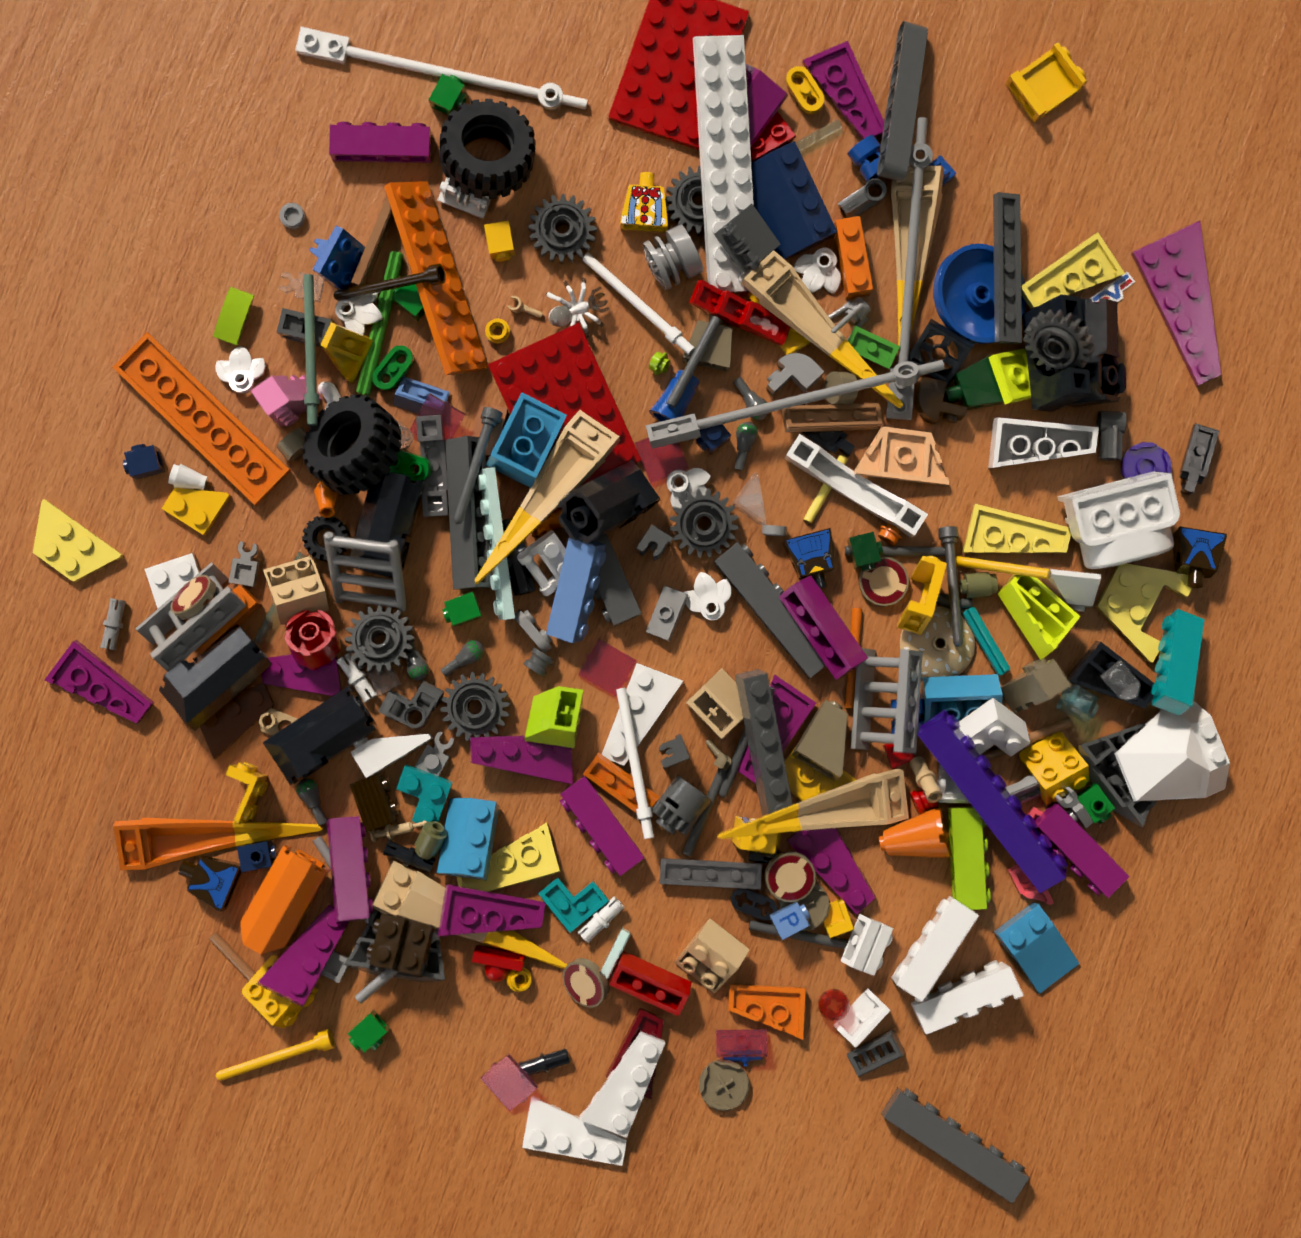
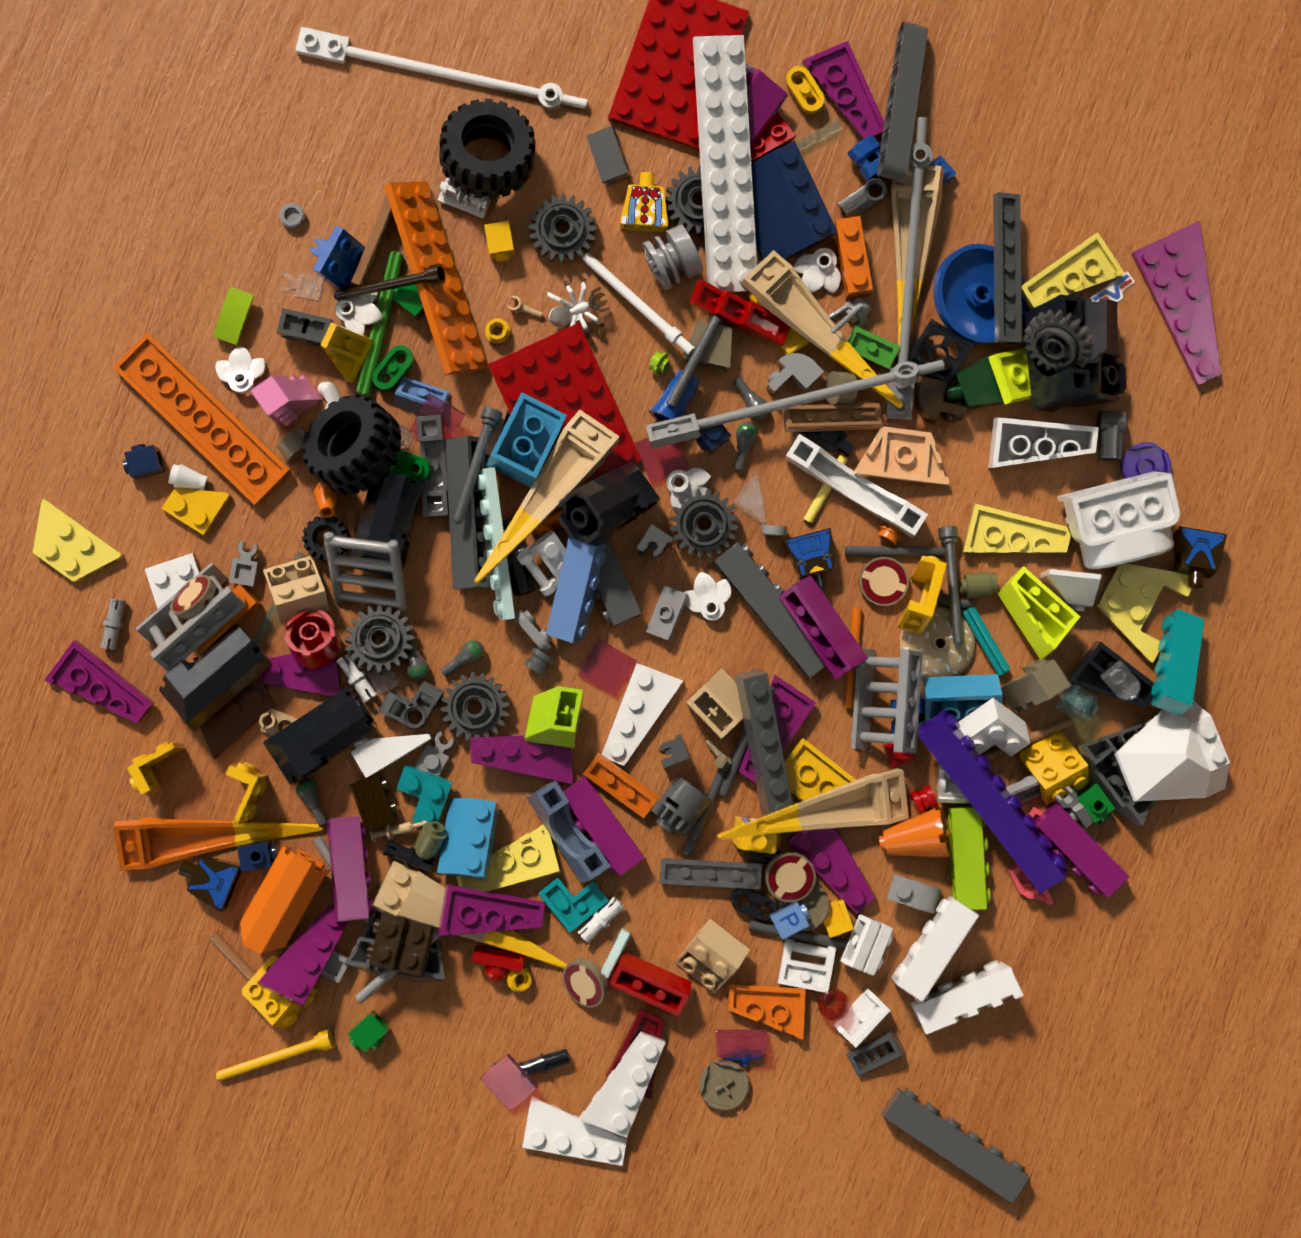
sand green bar [303,274,320,426] -> none
magenta brick [329,122,432,163] -> none
green brick [428,73,468,116] -> none
green brick [442,592,483,627] -> none
white bar [616,688,654,839] -> none
dark grey hinge [714,204,780,275] -> none
dark tan slope [792,700,847,781] -> none
dark green brick [847,532,884,572] -> none
tan pin [909,756,943,803] -> none
yellow bar [956,556,1051,579] -> none
dark azure slope [993,902,1080,994] -> none
yellow panel [1006,43,1087,123] -> none
hinge [1179,423,1219,495] -> none
none -> yellow bracket [127,741,185,795]
none -> sand blue arch [527,781,610,883]
none -> dark grey hinge [587,126,632,185]
none -> white plate [778,938,836,993]
none -> light grey brick [886,874,941,913]

